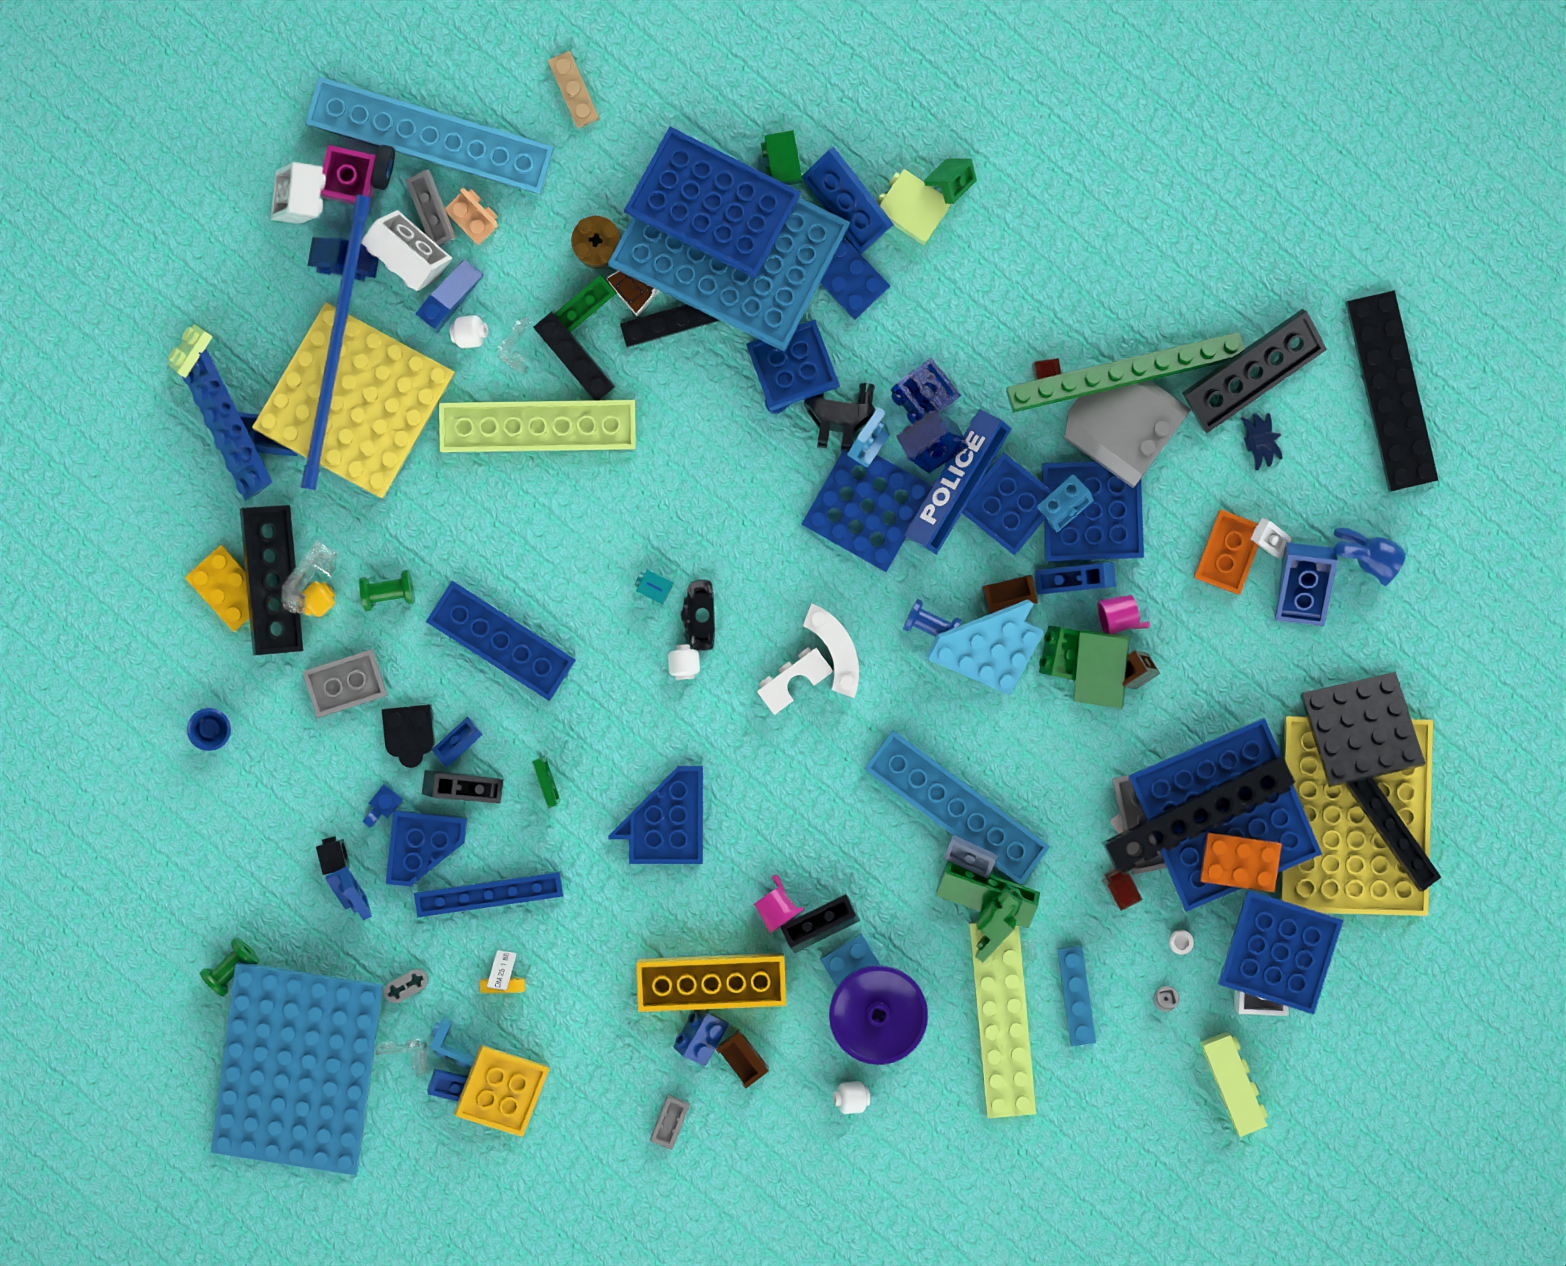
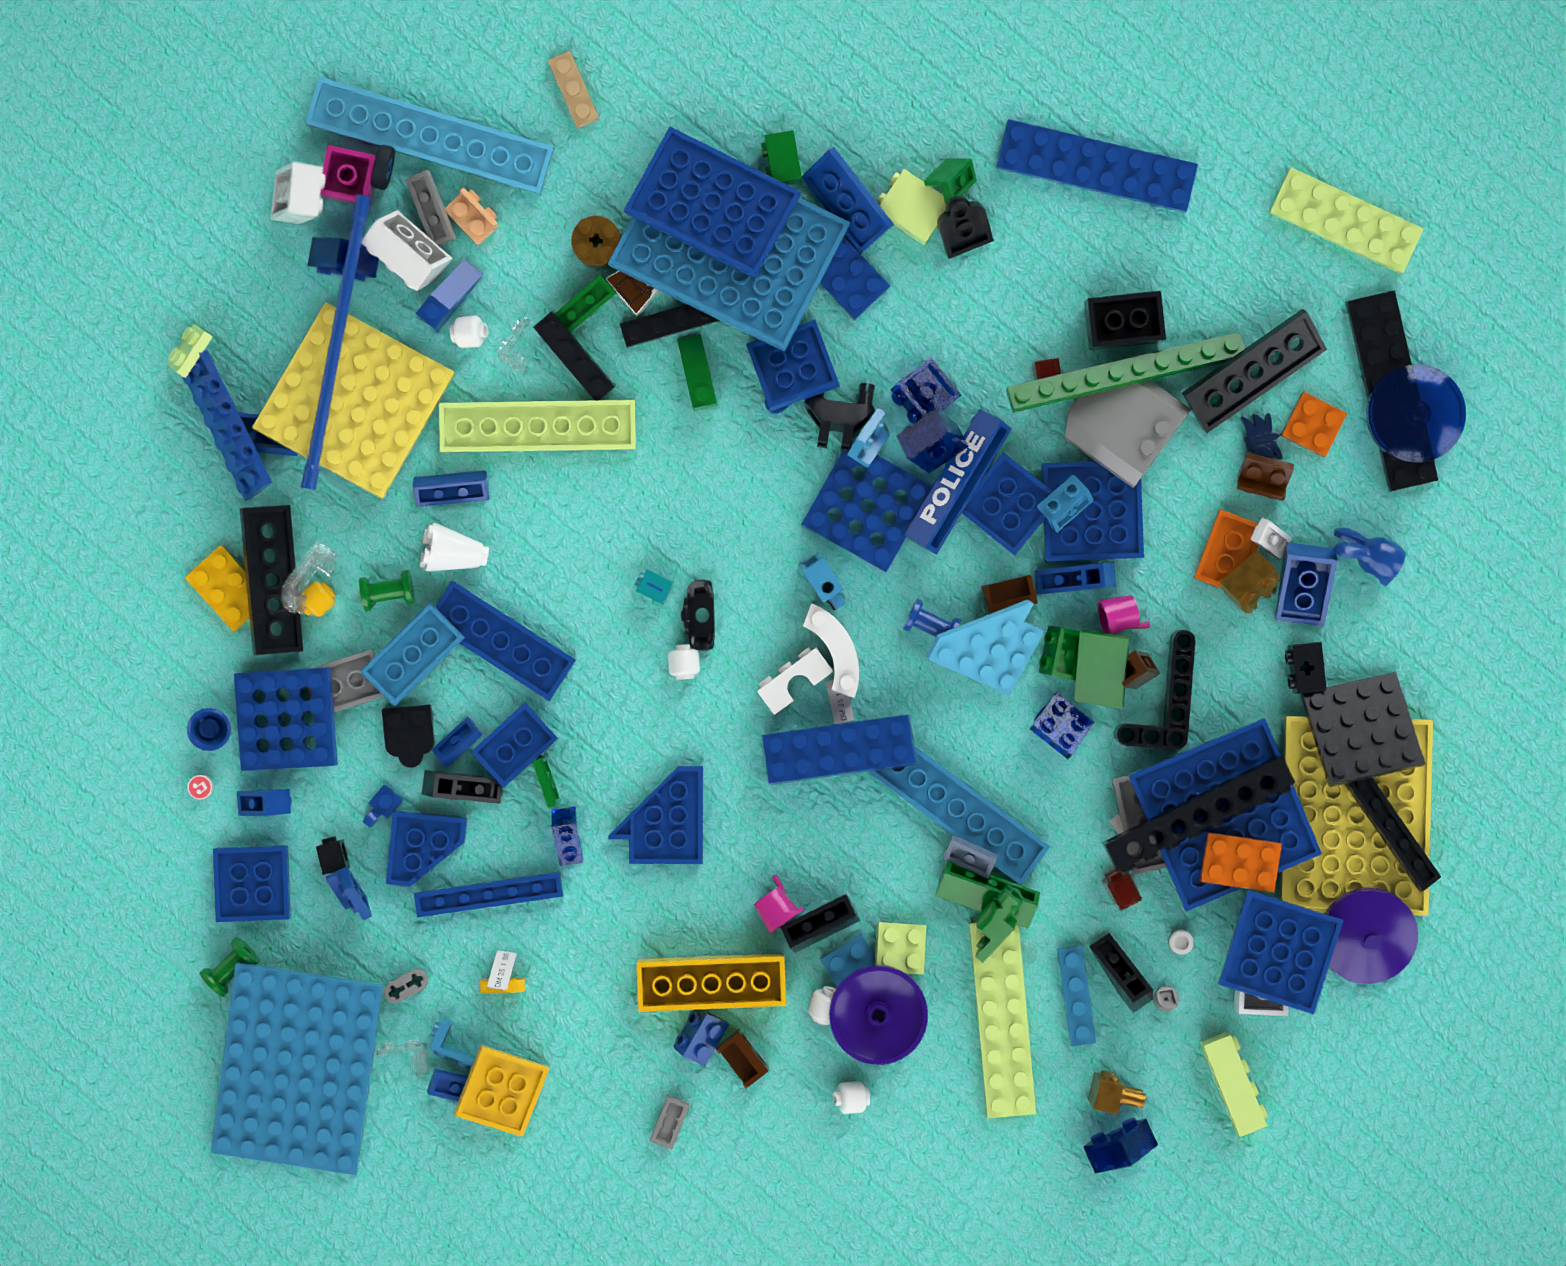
none -> coral tile [188,775,214,800]
none -> blue plate [213,845,291,922]
none -> blue piece [234,667,338,771]
none -> blue slope [237,789,292,816]
none -> dark azure tile [360,603,465,707]
none -> blue slope [413,471,489,507]
none -> white cone [419,523,489,571]
none -> blue plate [471,702,559,788]
none -> clear blue bracket [551,806,584,866]
none -> green slope [677,334,717,411]
none -> blue brick [762,715,917,785]
none -> dark azure torso [798,553,846,610]
none -> white head [808,986,836,1025]
none -> white sticker [826,680,854,724]
none -> yellowish green plate [875,922,926,974]
none -> black plate [937,196,994,259]
none -> blue plate [996,119,1198,213]
none -> clear blue plate [1029,692,1095,759]
none -> clear blue brick [1083,1118,1158,1173]
none -> black brick [1084,291,1166,350]
none -> pearl gold brick [1088,1070,1146,1115]
none -> black slope [1090,933,1153,1013]
none -> black beam [1114,630,1196,750]
none -> pearl gold brick [1220,551,1281,614]
none -> reddish brown bracket [1237,452,1294,501]
none -> yellowish green plate [1269,167,1424,274]
none -> orange plate [1281,392,1347,458]
none -> black brick [1285,642,1327,694]
none -> dark purple dish [1324,888,1418,984]
none -> clear blue dish [1366,364,1466,463]

